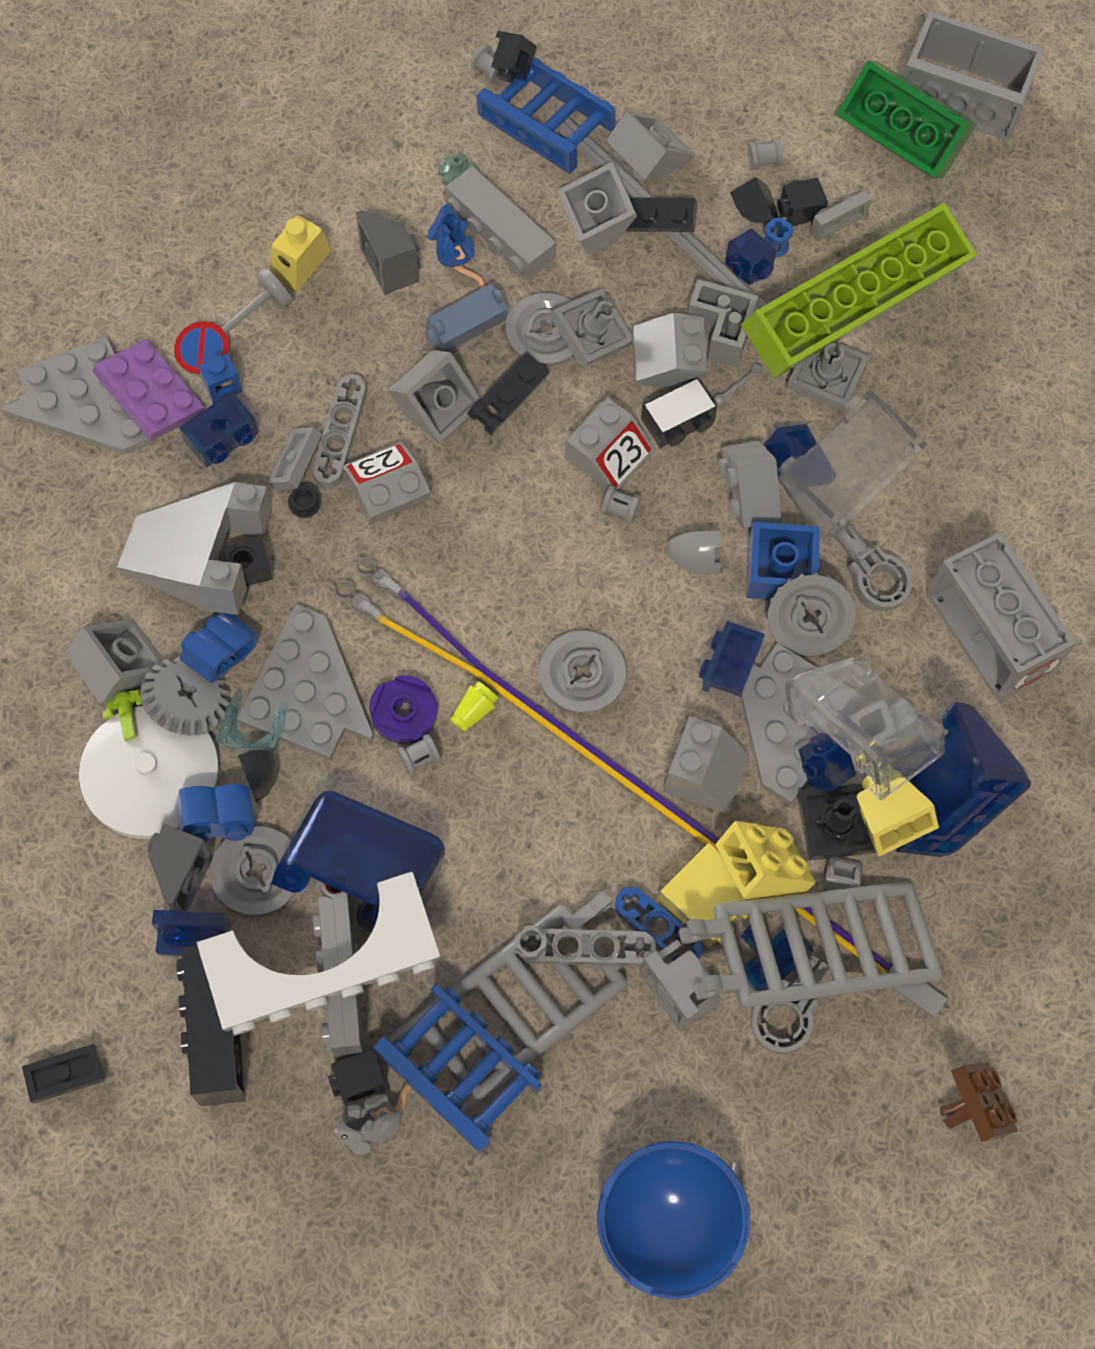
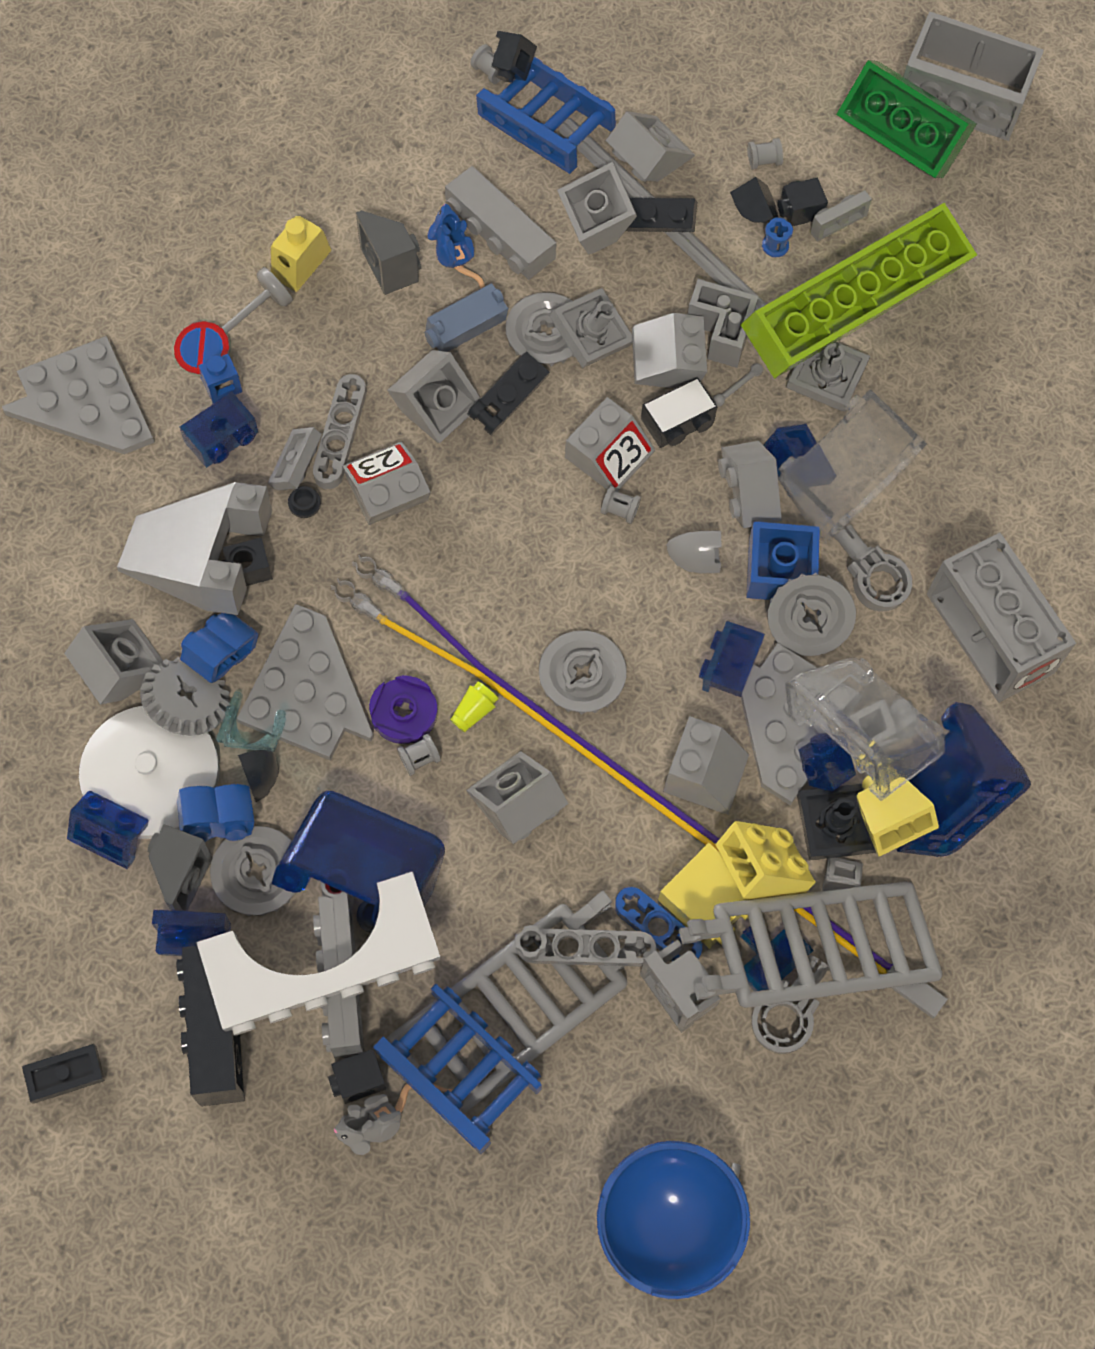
medium lavender plate [93,339,204,441] -> none
lime piece [102,690,142,742] -> none
sand green plant [438,154,476,185] -> none
clear blue brick [725,228,776,286] -> none
reddish brown plate [940,1062,1018,1142] -> none
none -> clear blue bracket [67,791,149,869]
none -> light grey slope [466,751,569,844]

